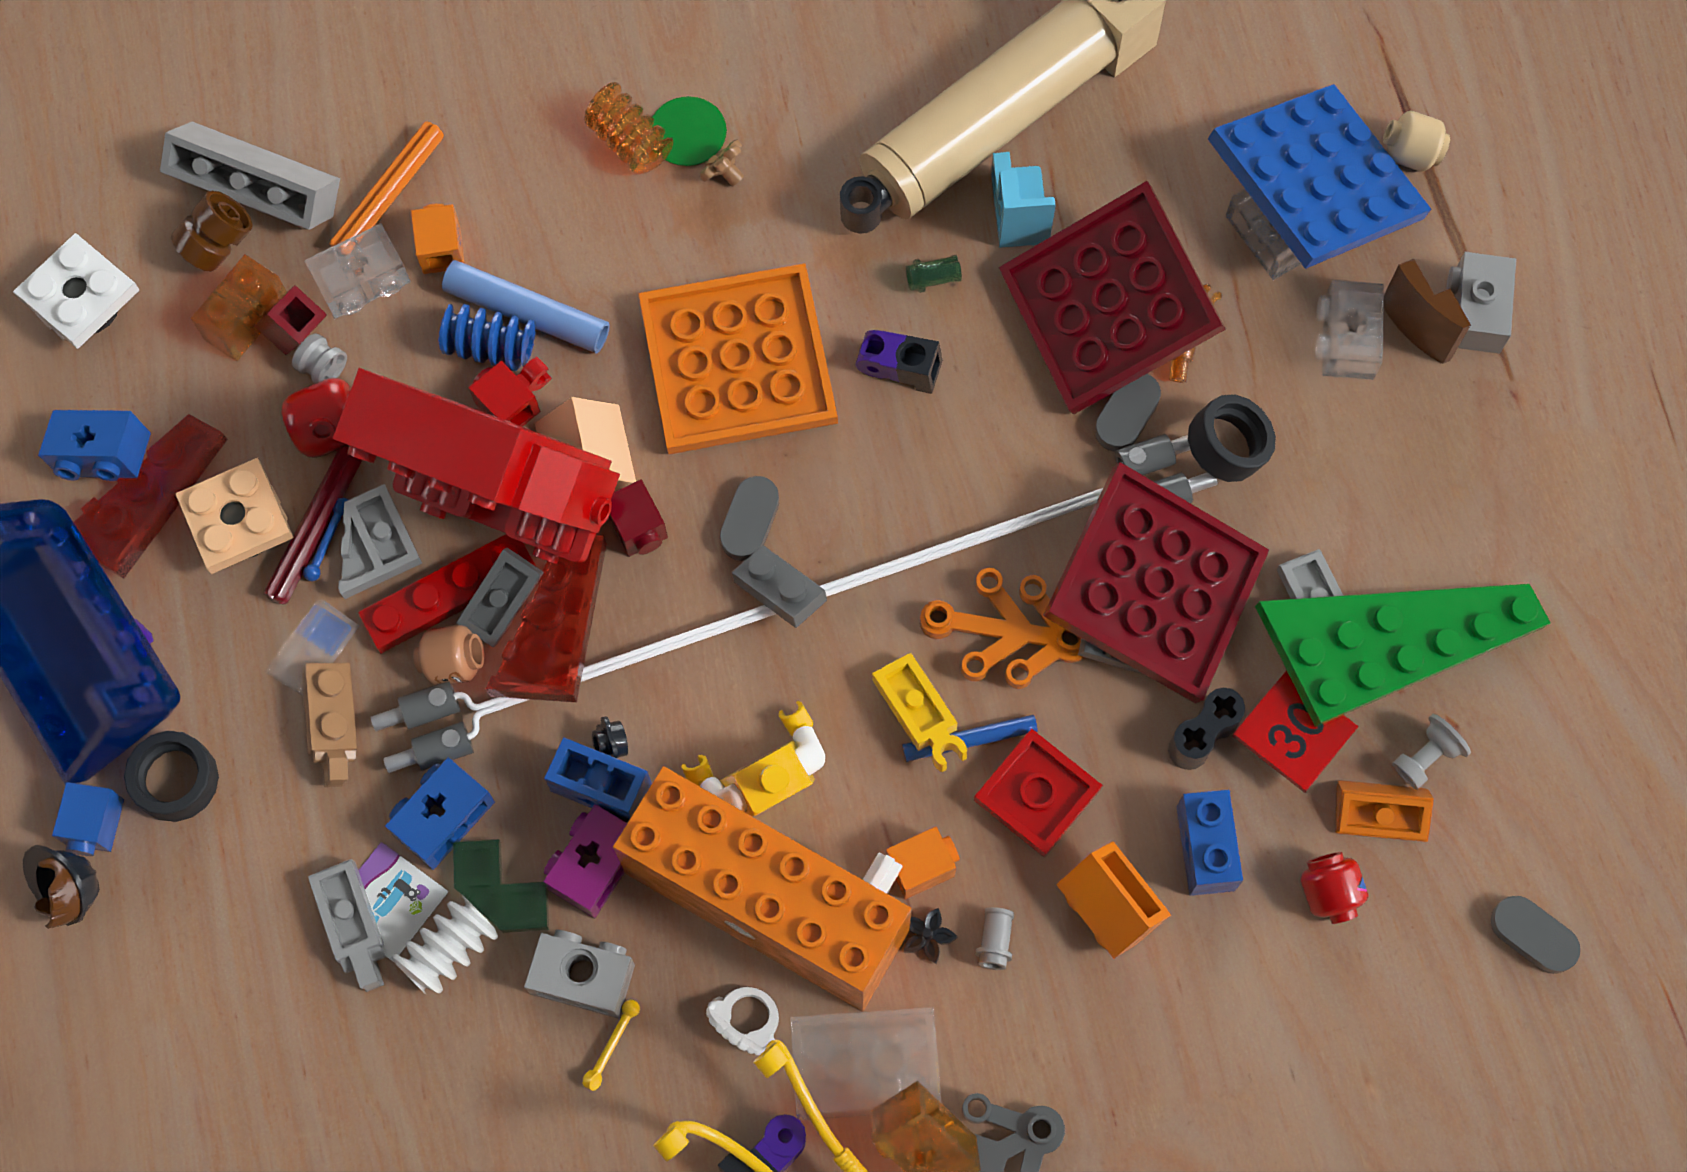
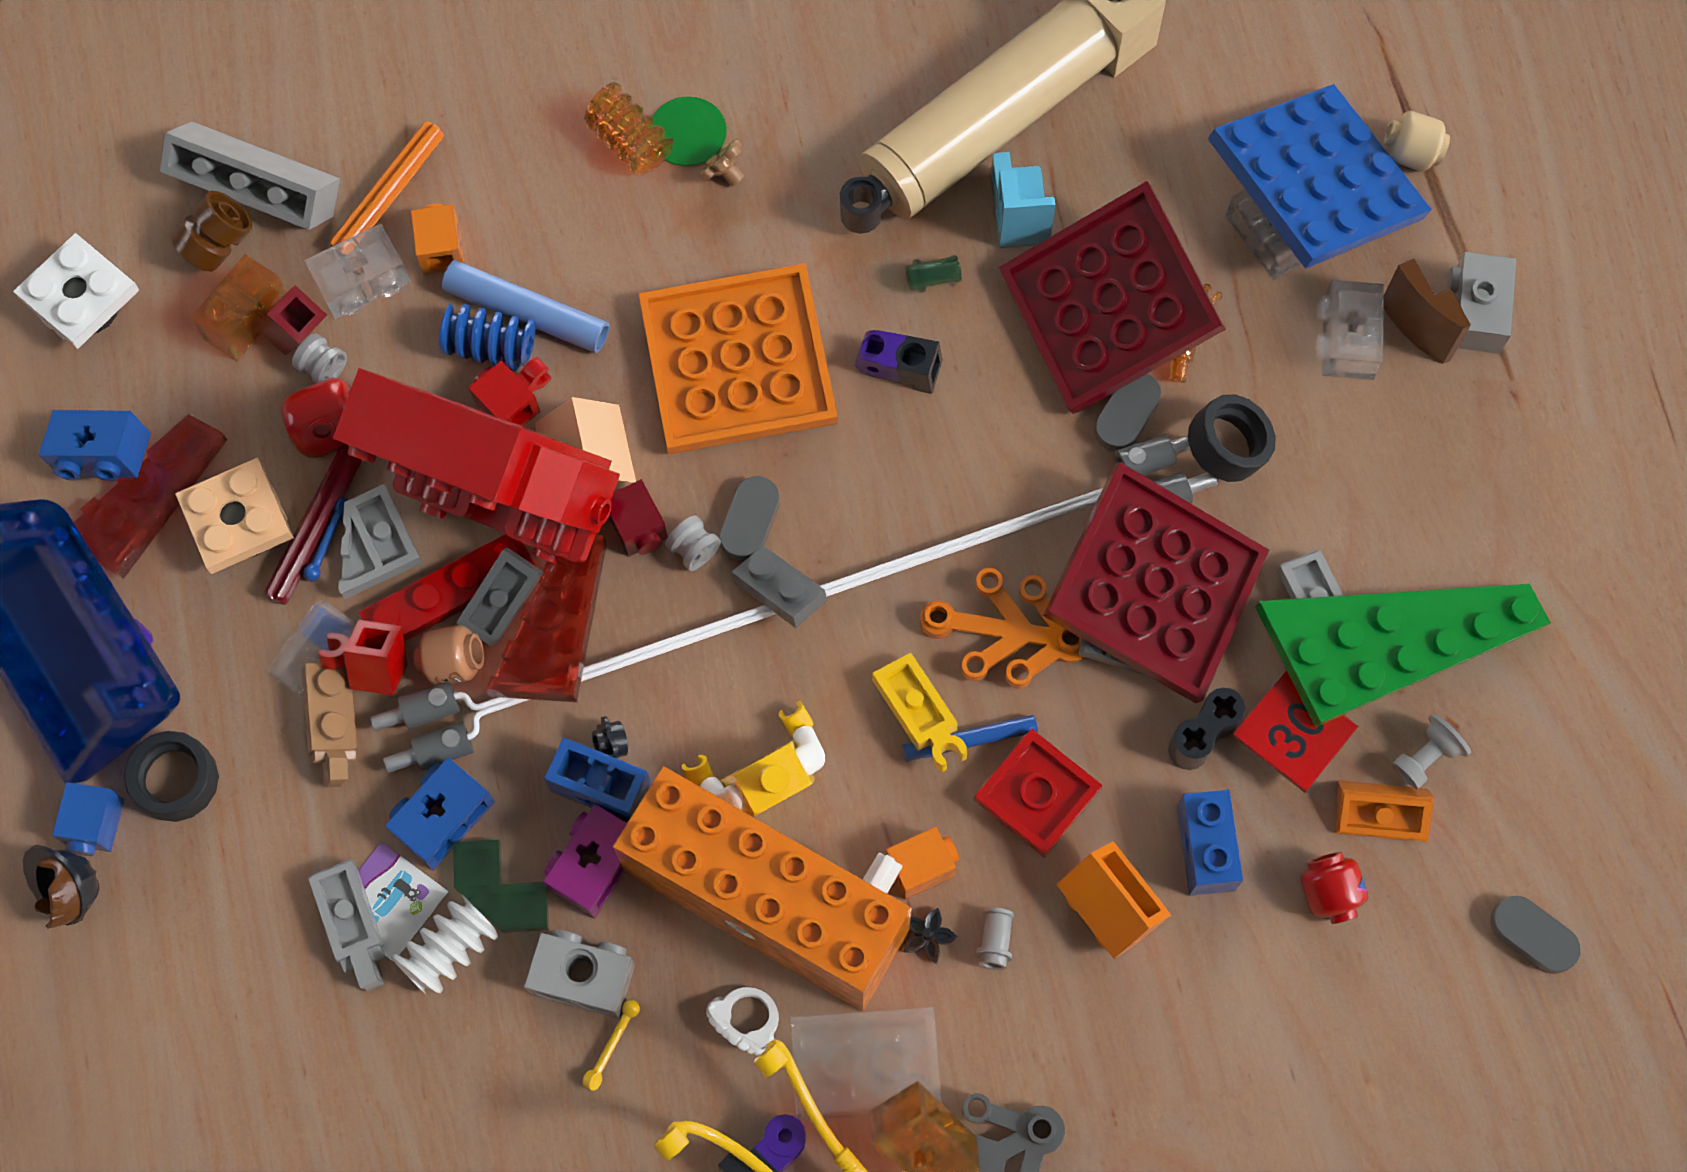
none -> red brick [318,620,408,696]
none -> light grey wheel [665,515,721,571]

